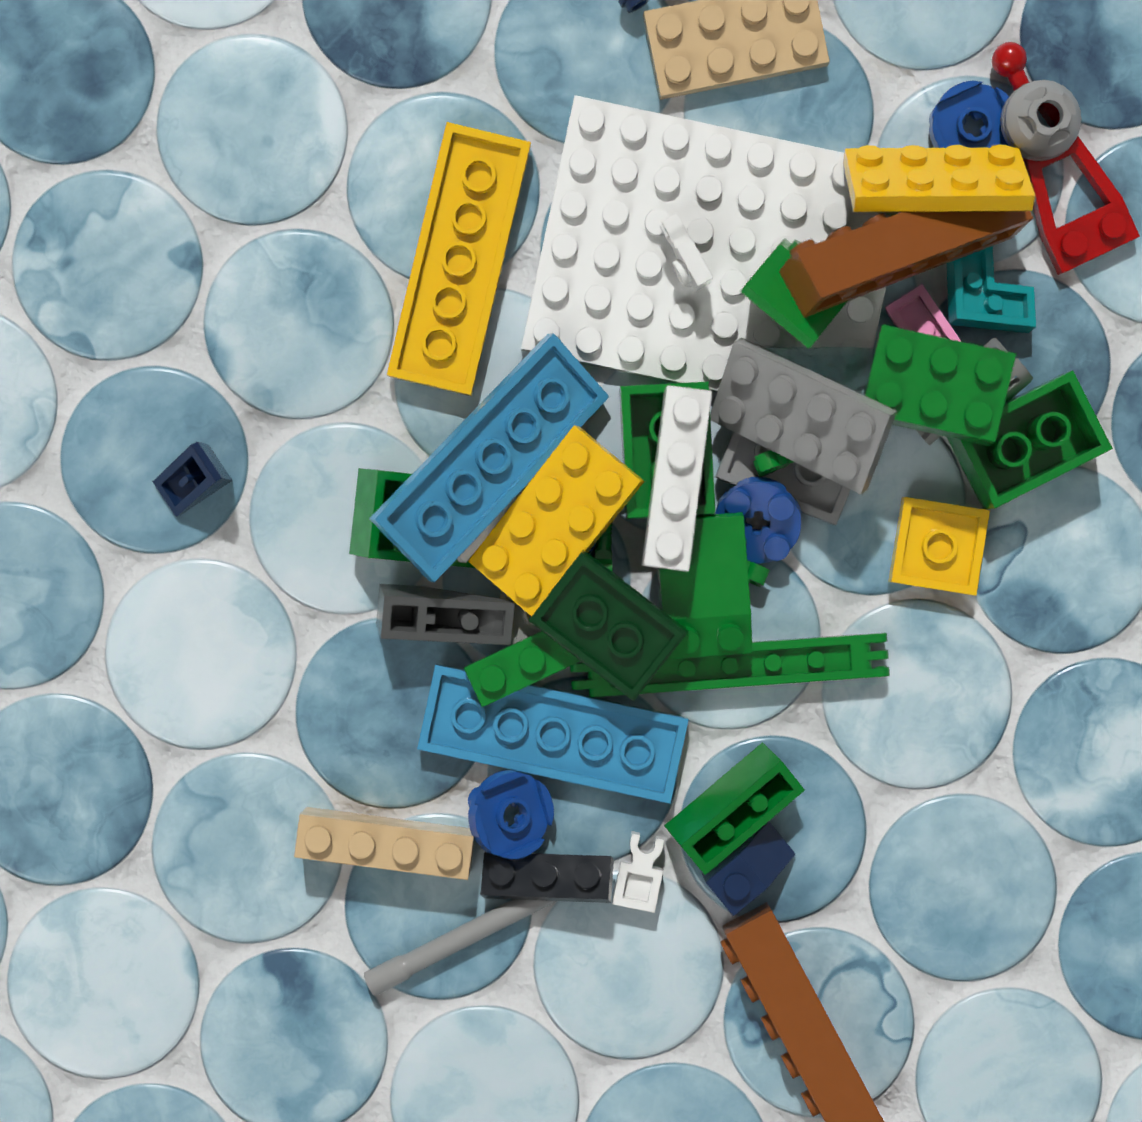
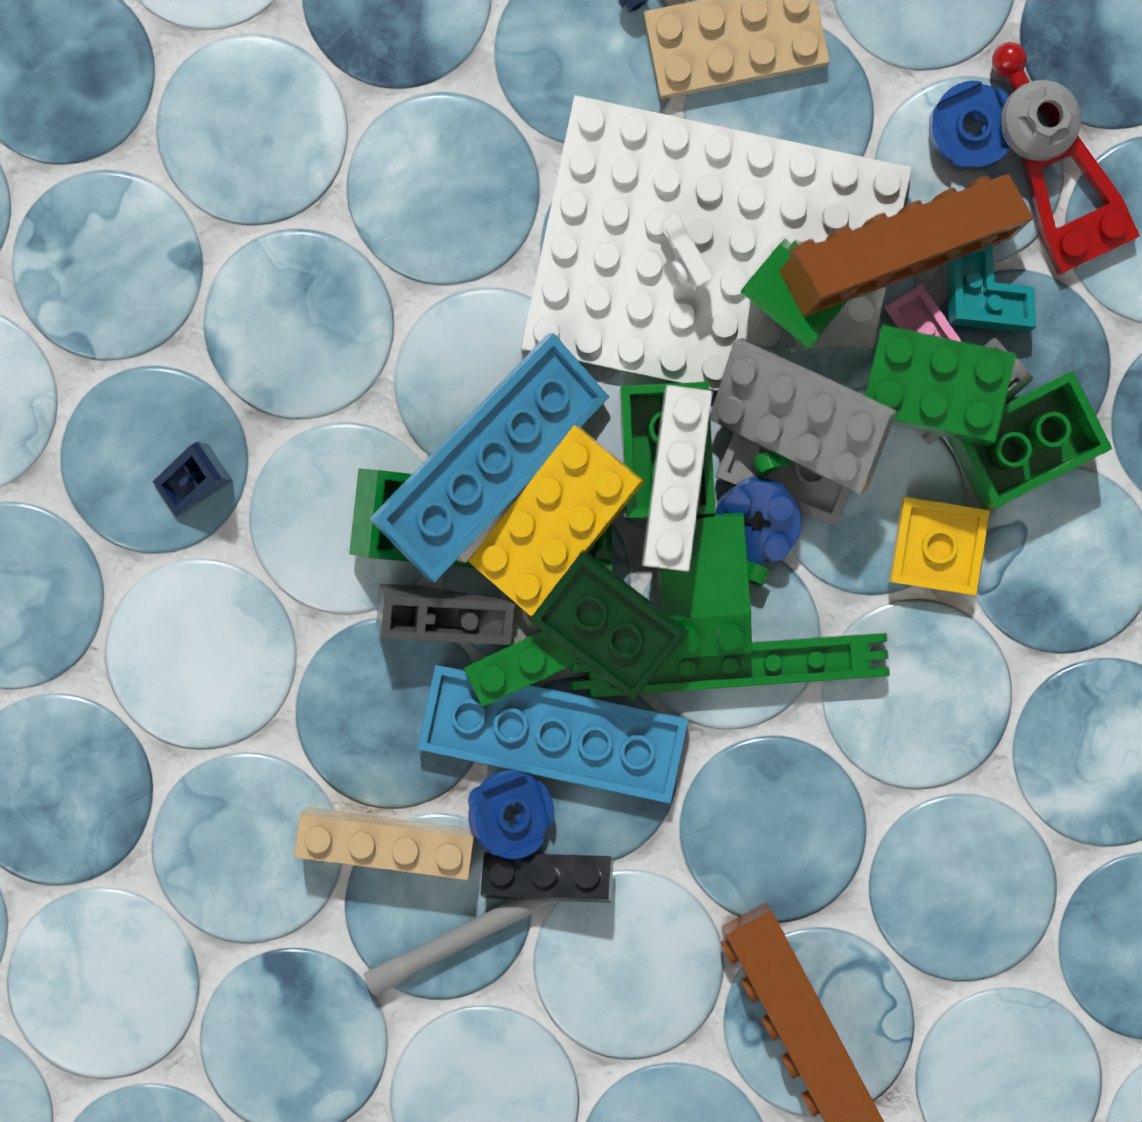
yellow plate [387,122,531,396] -> none
white plate [612,831,664,913] -> none
green brick [664,742,805,875] -> none
dark blue slope [702,821,795,916] -> none
yellow plate [843,145,1035,212] -> none

